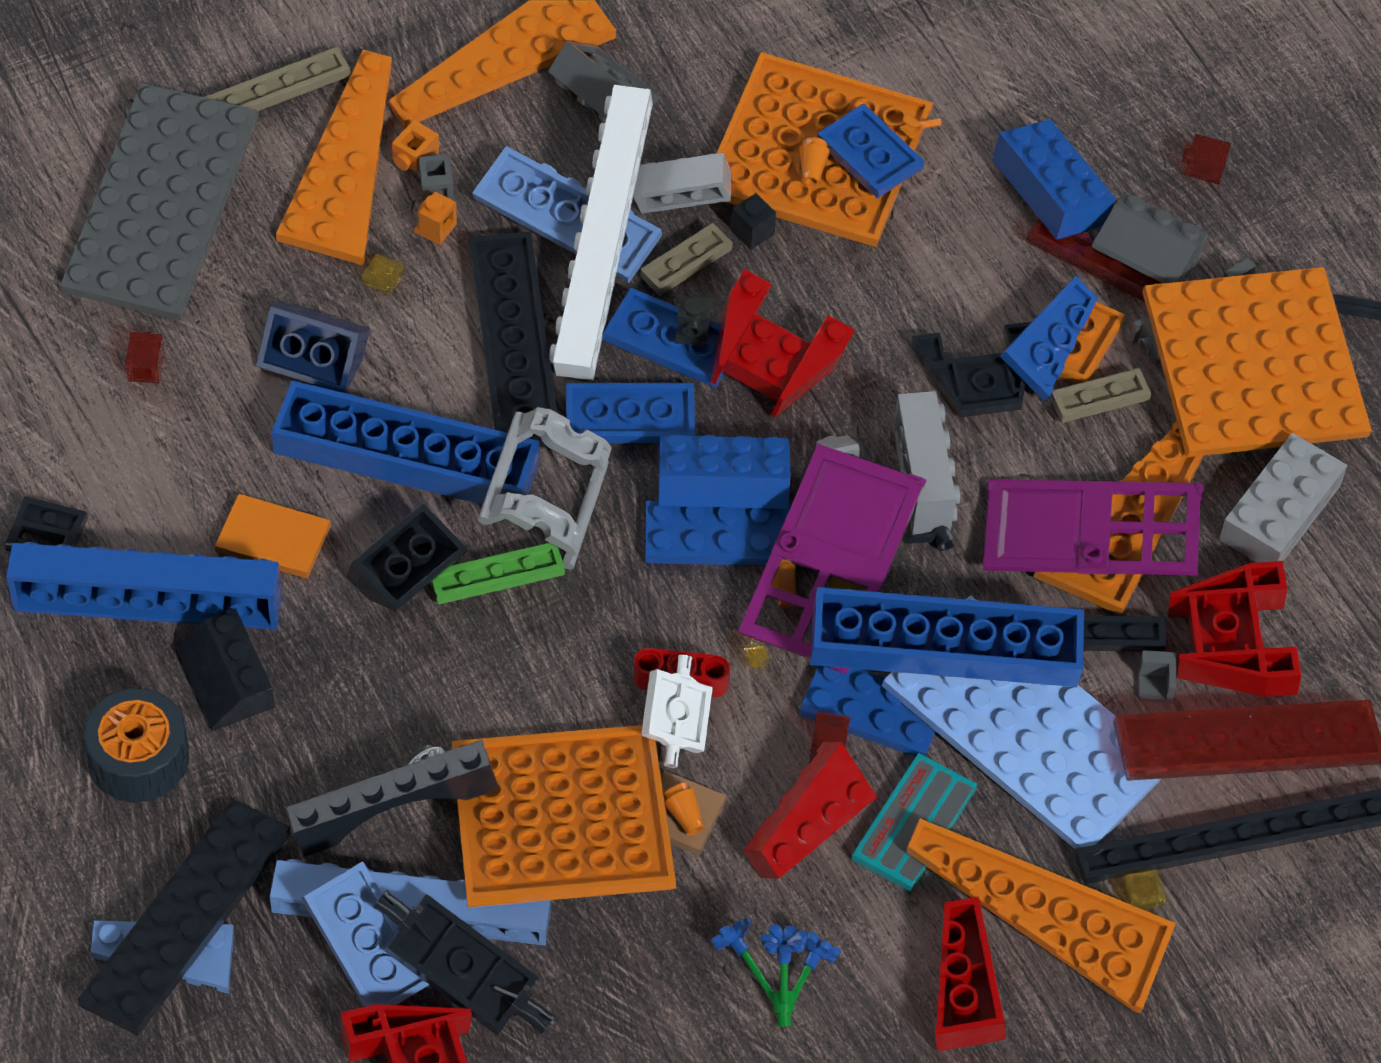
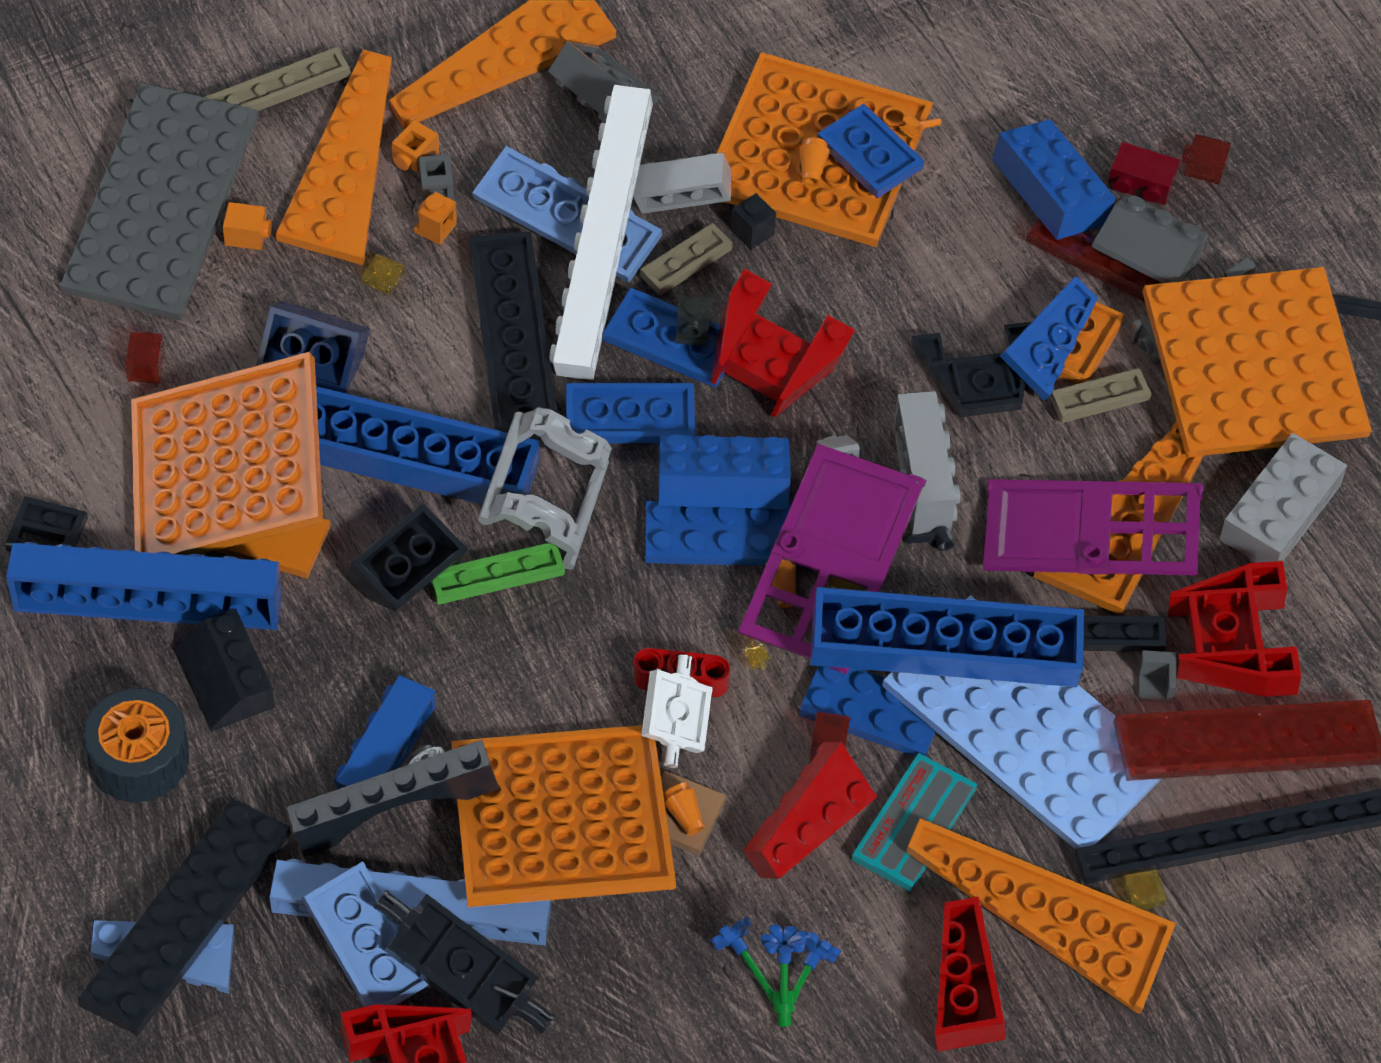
none -> orange plate [131,352,323,555]
none -> orange brick [223,202,272,250]
none -> blue brick [334,675,436,790]
none -> dark red brick [1107,142,1180,205]

